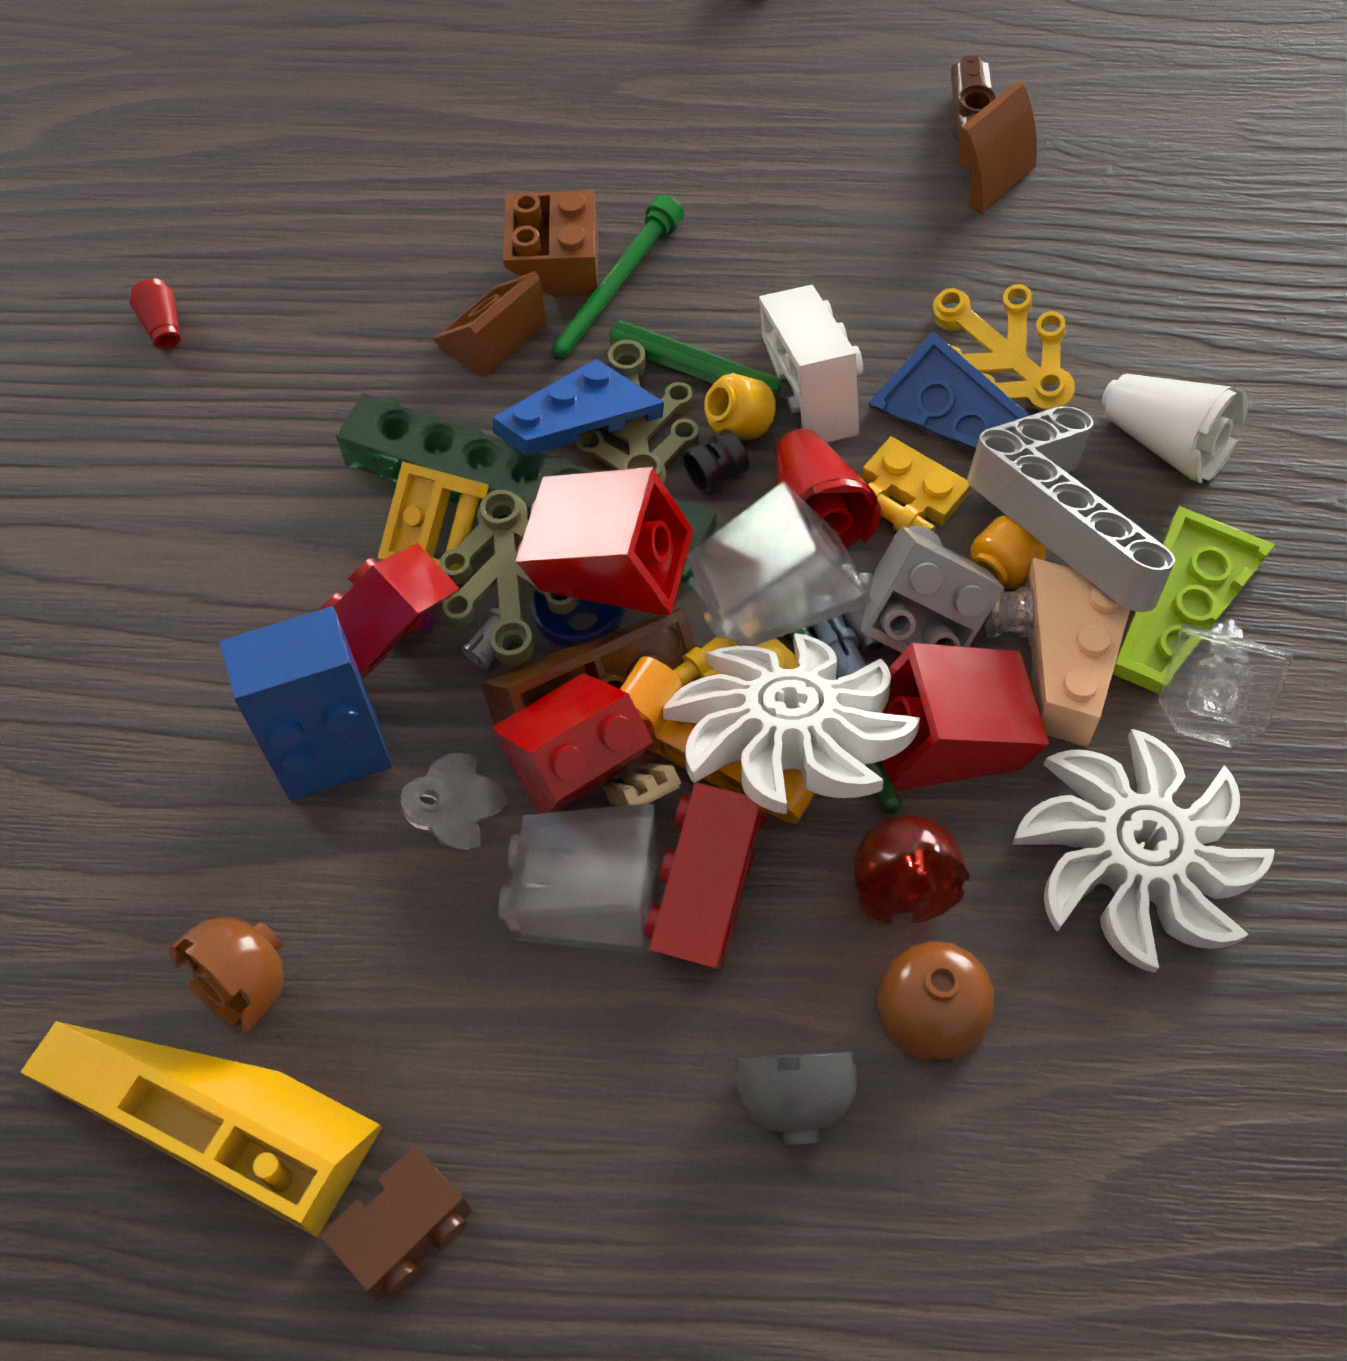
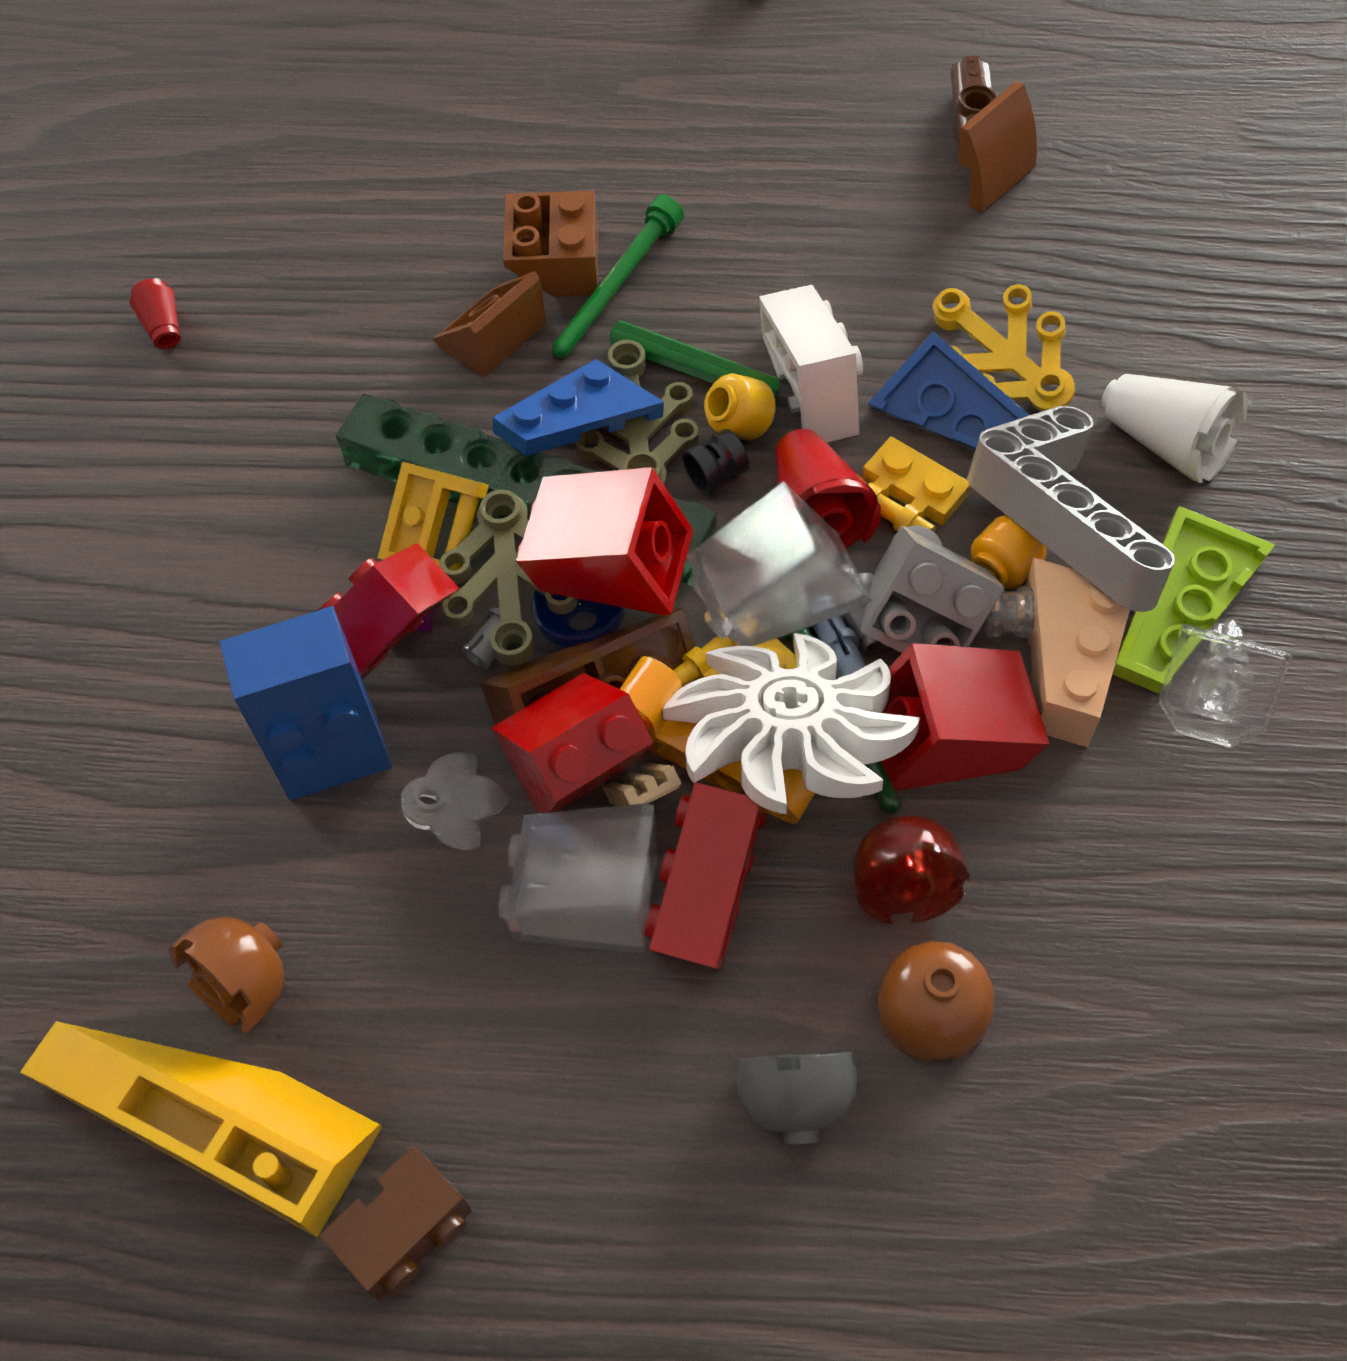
white piece [1013,729,1274,973] -> none

